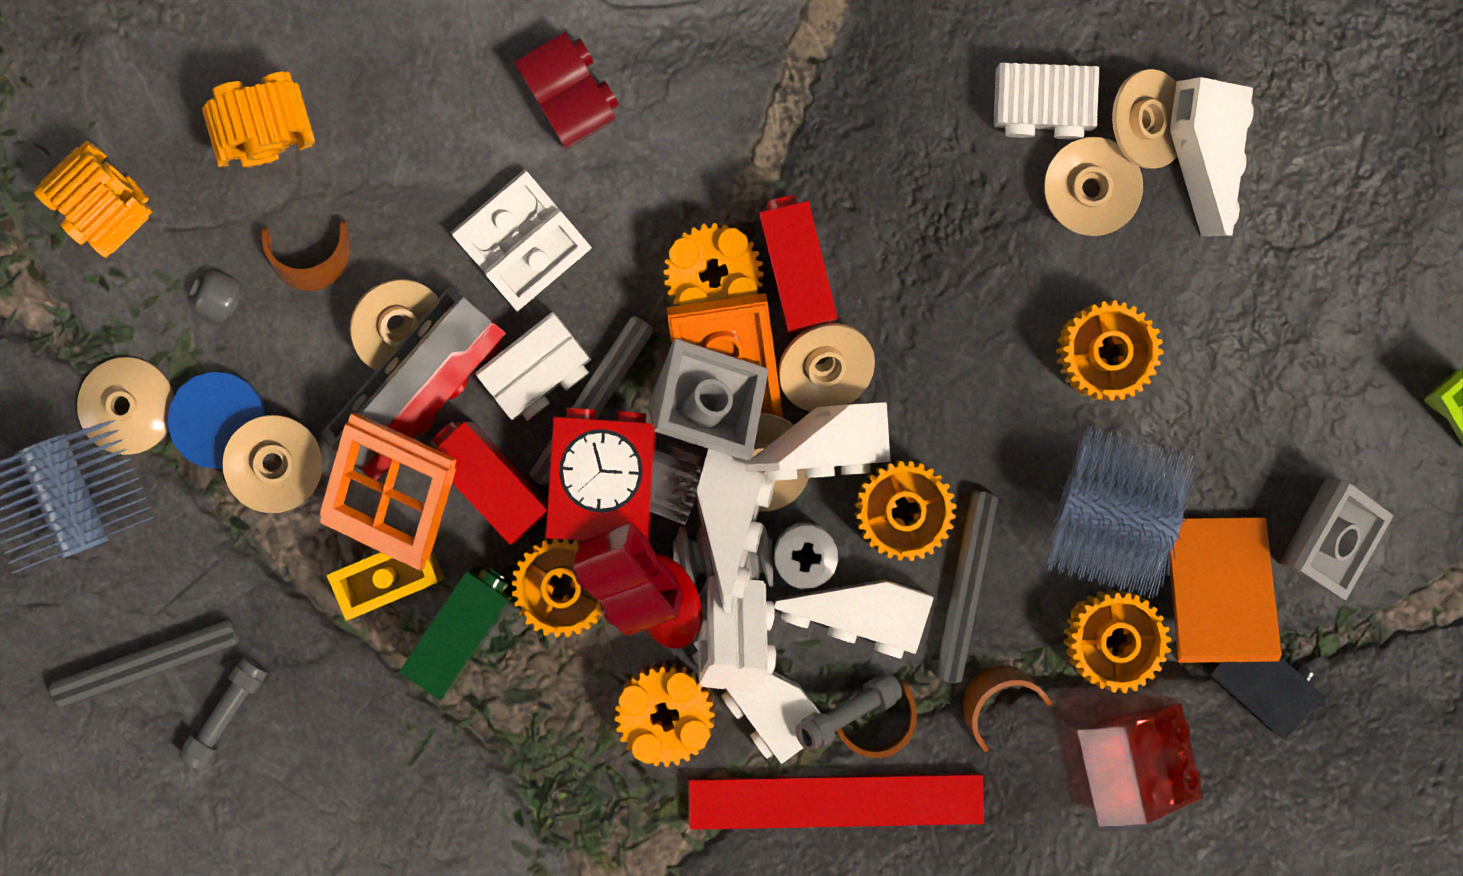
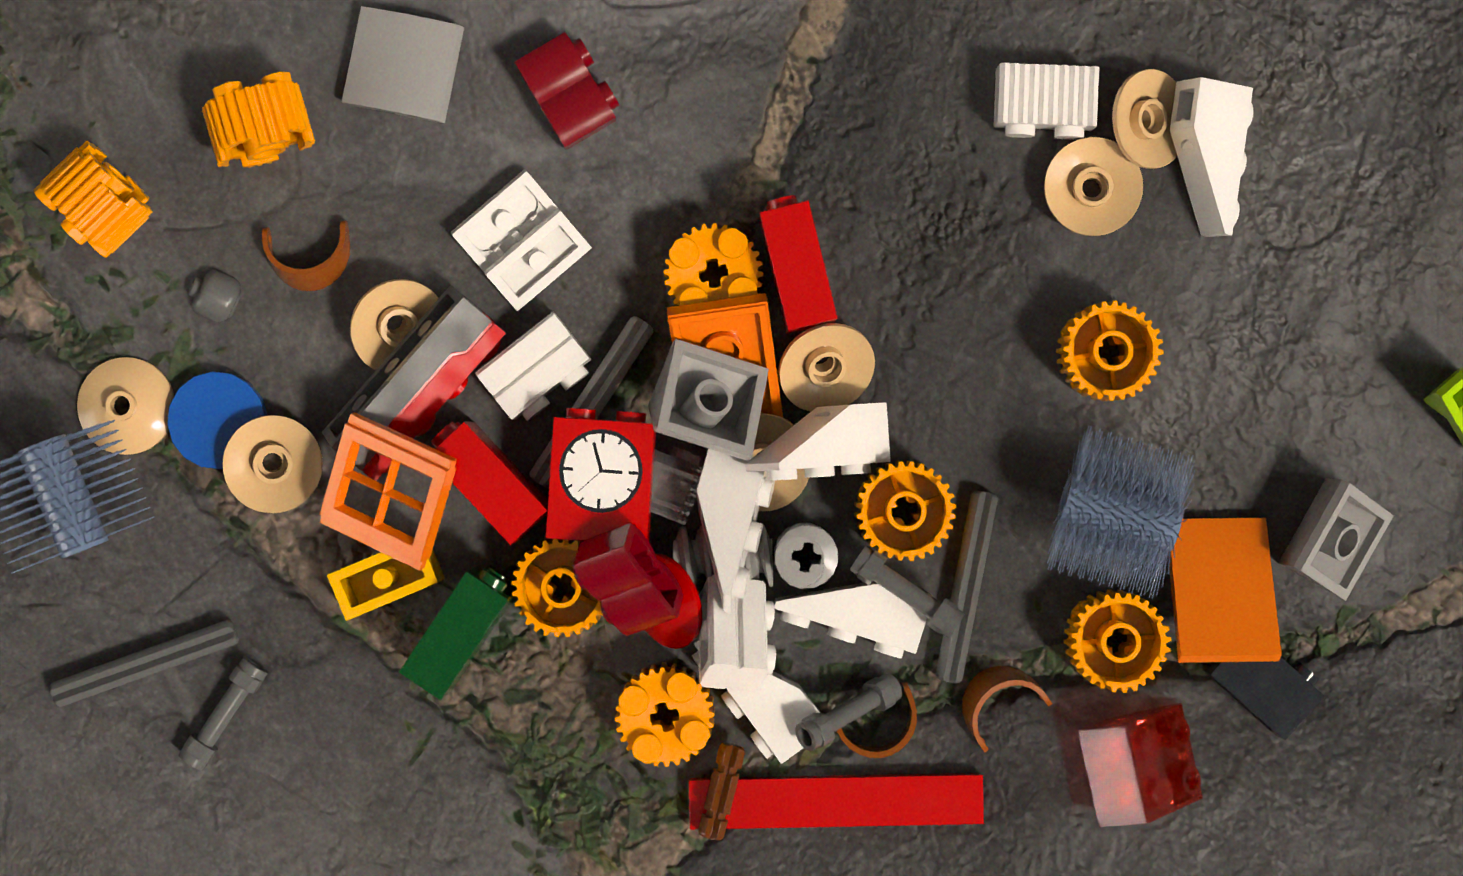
none -> light grey slope [342,6,464,123]
none -> reddish brown axle [698,743,745,840]
none -> dark grey bar [850,546,965,638]

